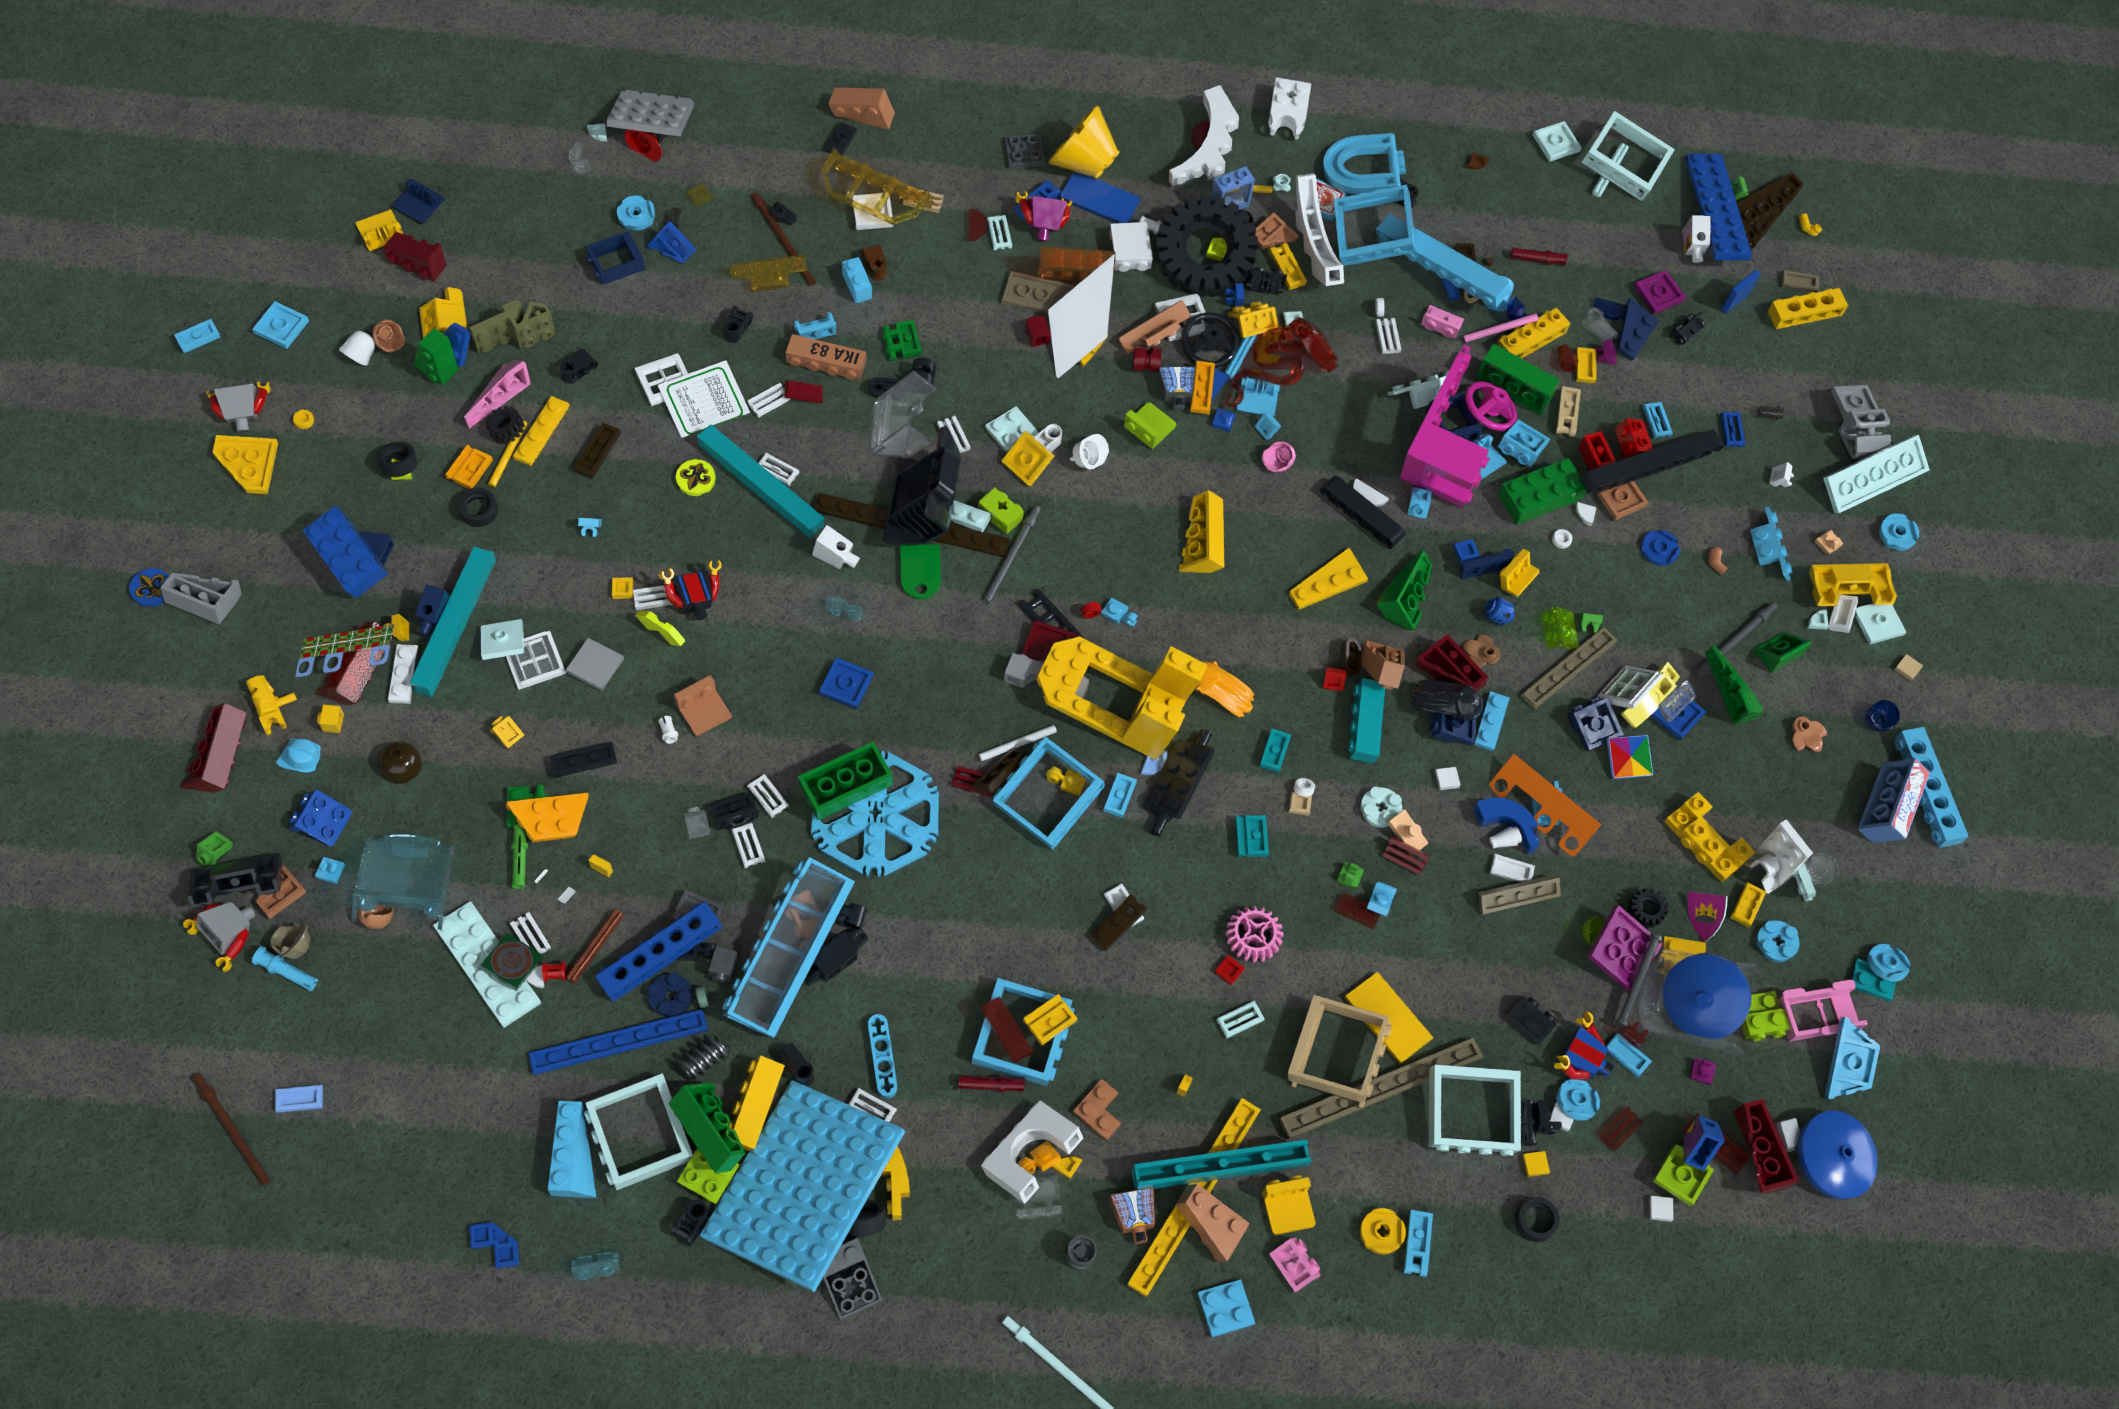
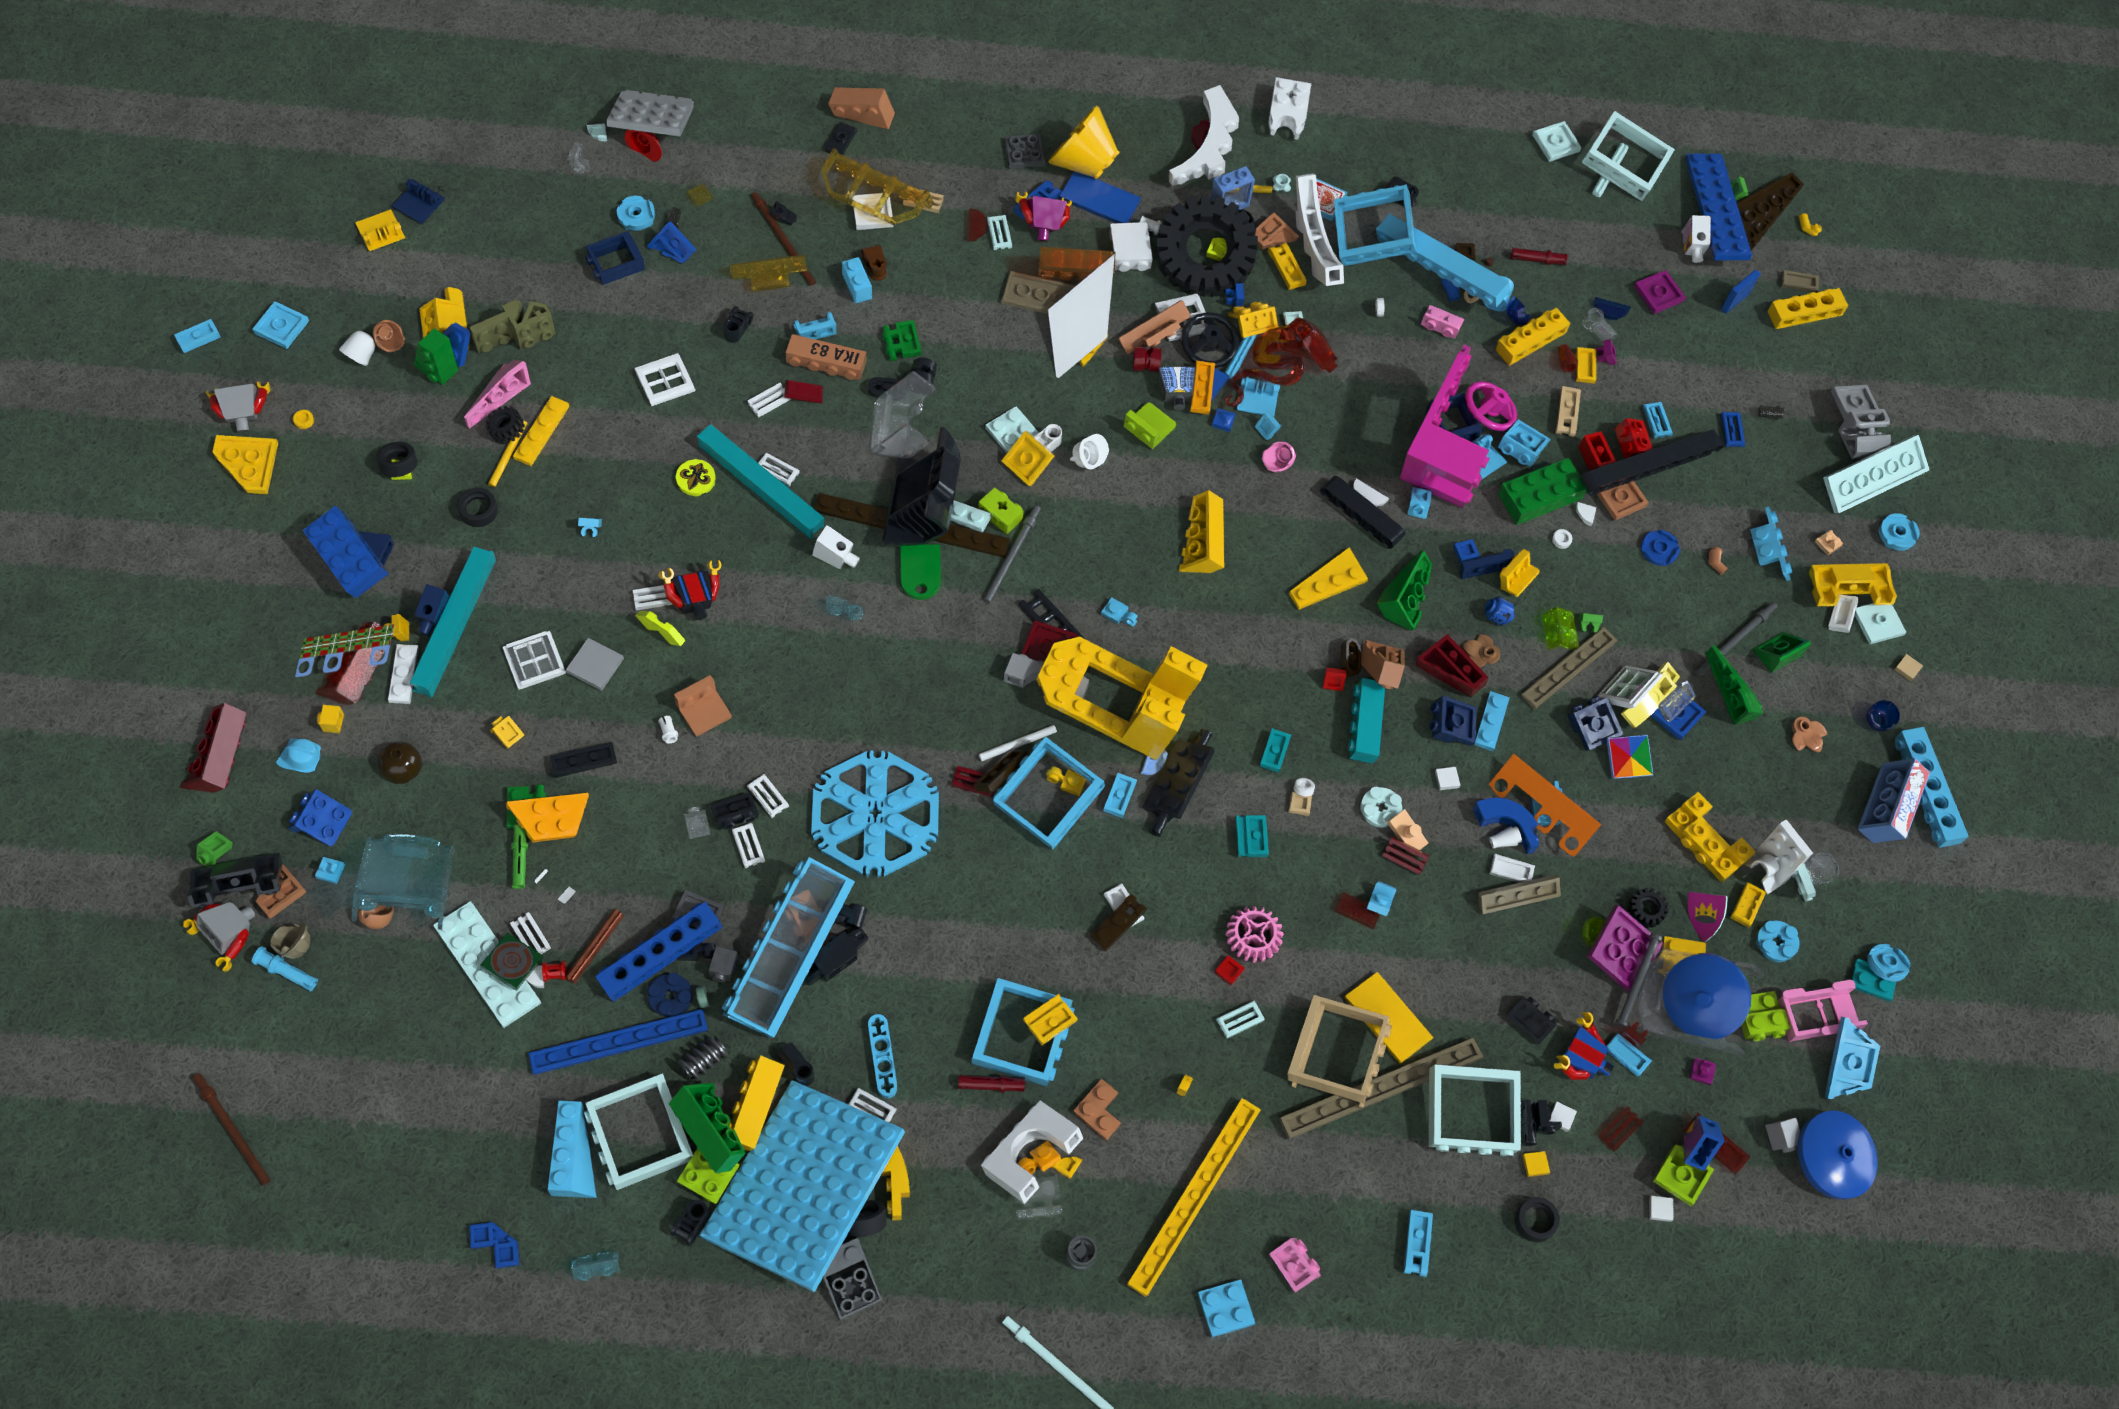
tile [129,568,169,607] -> none
light grey wedge [160,573,242,625] -> none
yellow piece [246,675,297,735] -> none
light blue tile [275,1085,323,1113] -> none
dark red wedge [382,232,447,282] -> none
light orange plate [445,445,493,489] -> none
light aqua plate [481,619,524,660] -> none
black piece [560,349,598,384] -> none
dark brown plate [574,423,621,479] -> none
yellow tile [589,854,613,877] -> none
yellow tile [612,577,633,599] -> none
white sticker [658,360,750,438] -> none
green brick [798,741,893,821] -> none
blue plate [819,658,874,709] -> none
white tile [937,416,970,453] -> none
clear red tile [980,996,1033,1064] -> none
dark red brick [1025,315,1051,347] -> none
red tile [1081,602,1102,619] -> none
torso [1110,1188,1155,1244] -> none
teal tile [1131,1139,1312,1191] -> none
nougat wedge [1176,1184,1250,1263] -> none
light orange hair [1194,661,1254,717] -> none
black hinge [1246,267,1287,295] -> none
yellow bracket [1262,1176,1316,1235] -> none
medium azure piece [1323,133,1406,195] -> none
bright green tile [1337,862,1364,890] -> none
yellow plate [1360,1208,1406,1255] -> none
white tile [1375,318,1401,354] -> none
light aqua bracket [1387,371,1449,409] -> none
black hair [1410,680,1483,721] -> none
bright pink bar [1464,313,1539,343] -> none
reddish brown tile [1467,152,1490,170] -> none
green brick [1475,344,1560,415] -> none
medium azure tile [1556,1079,1600,1121] -> none
dark blue wing [1616,298,1659,361] -> none
black hinge [1669,312,1705,345] -> none
dark red wedge [1733,1099,1799,1194] -> none
white tile [1769,462,1794,487] -> none
light aqua tile [1807,610,1829,630] -> none

